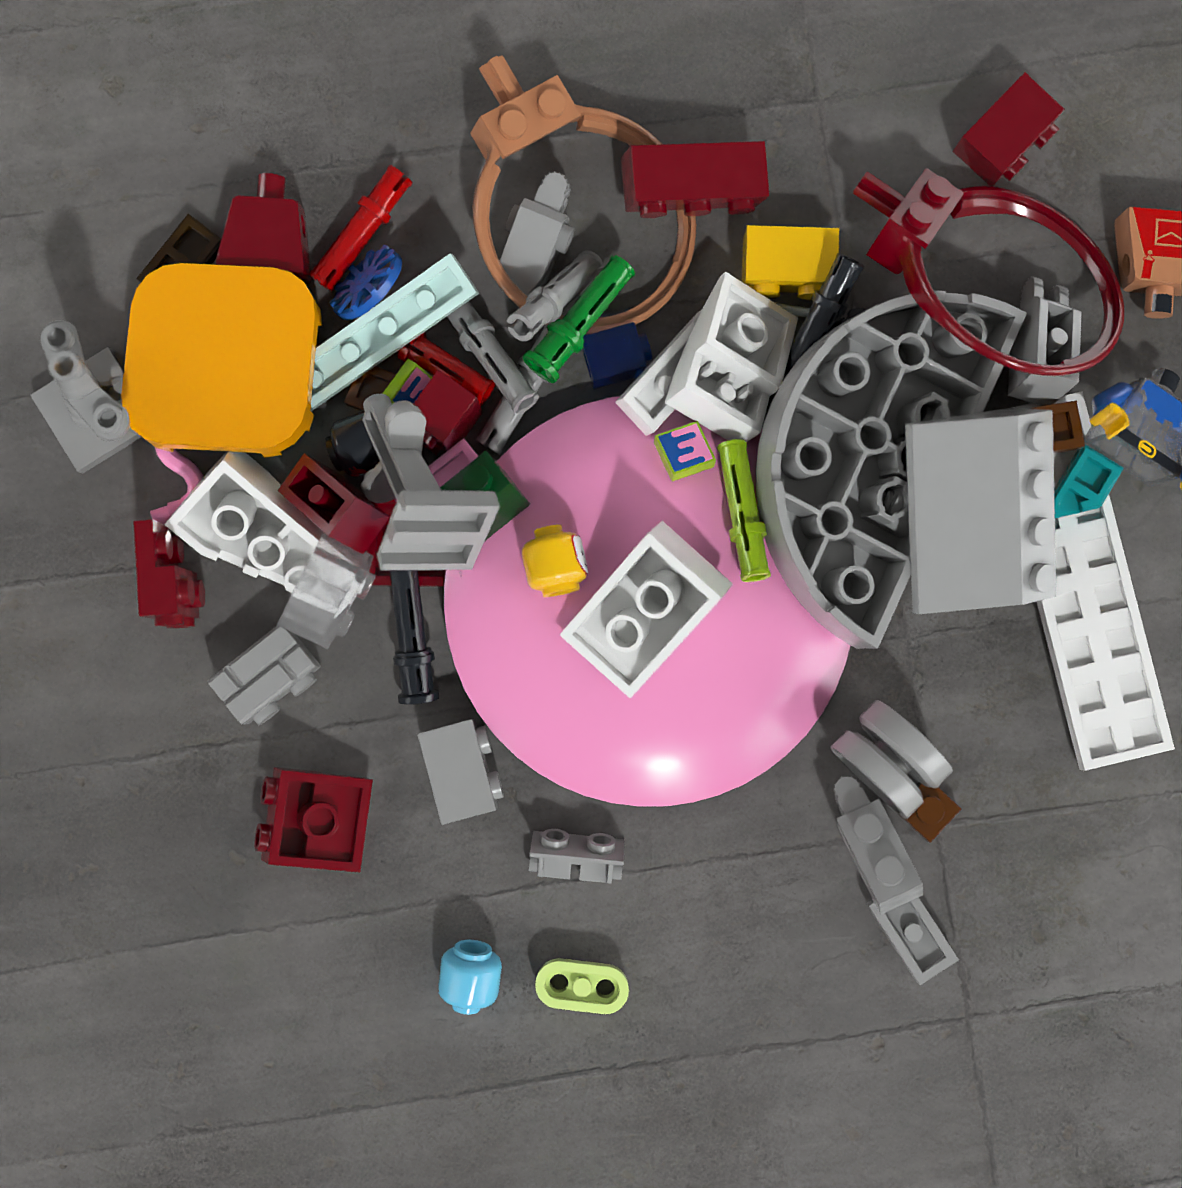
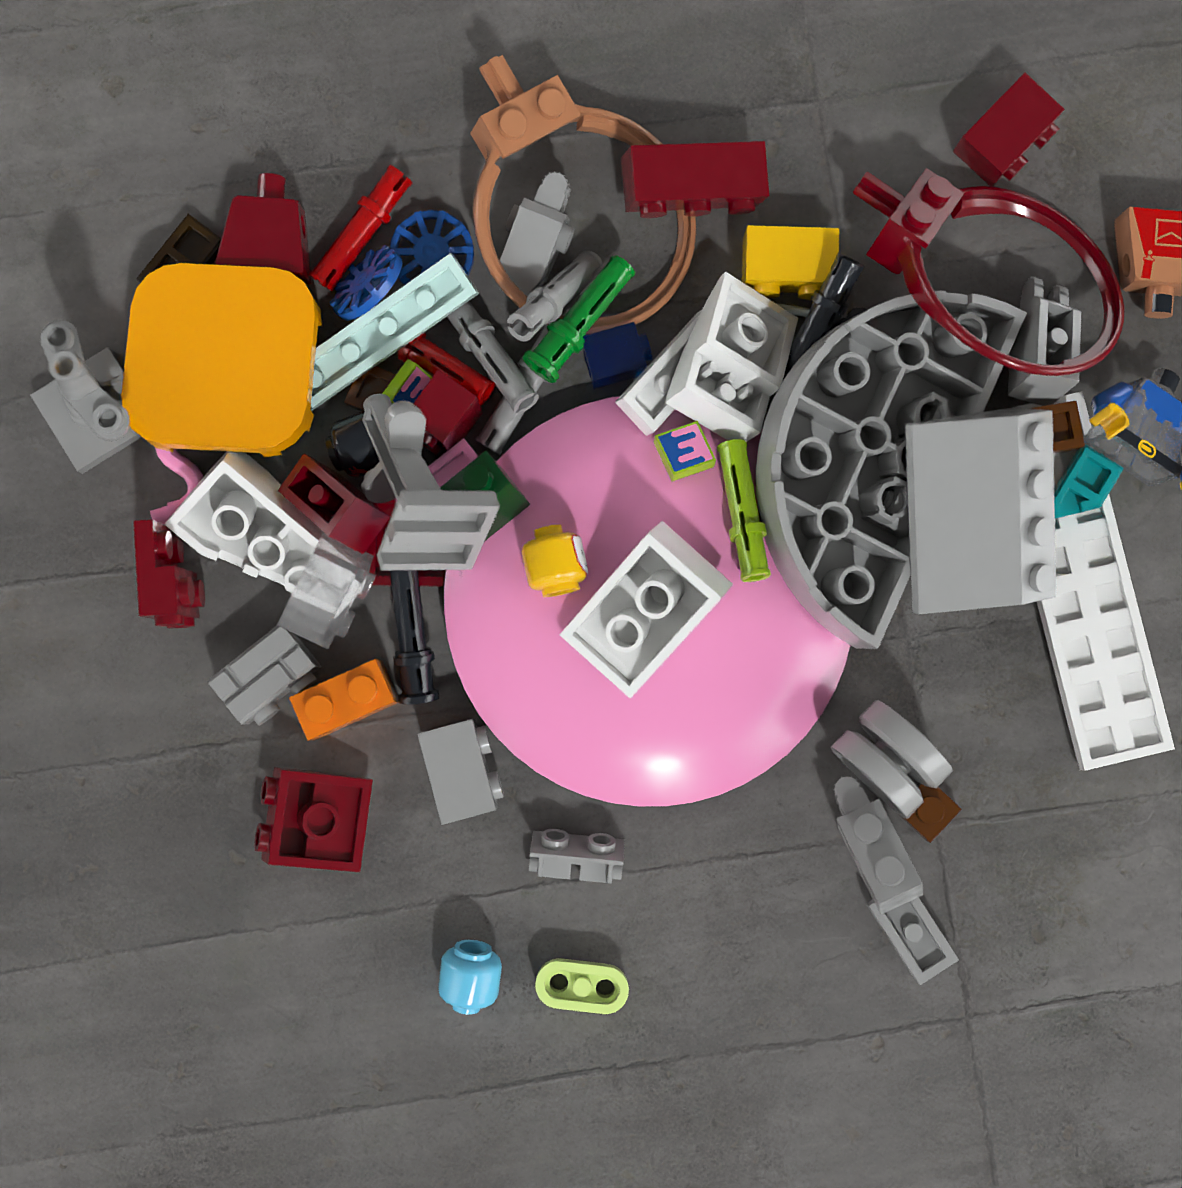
none -> orange brick [289,659,399,741]
none -> blue wheel [389,210,474,285]

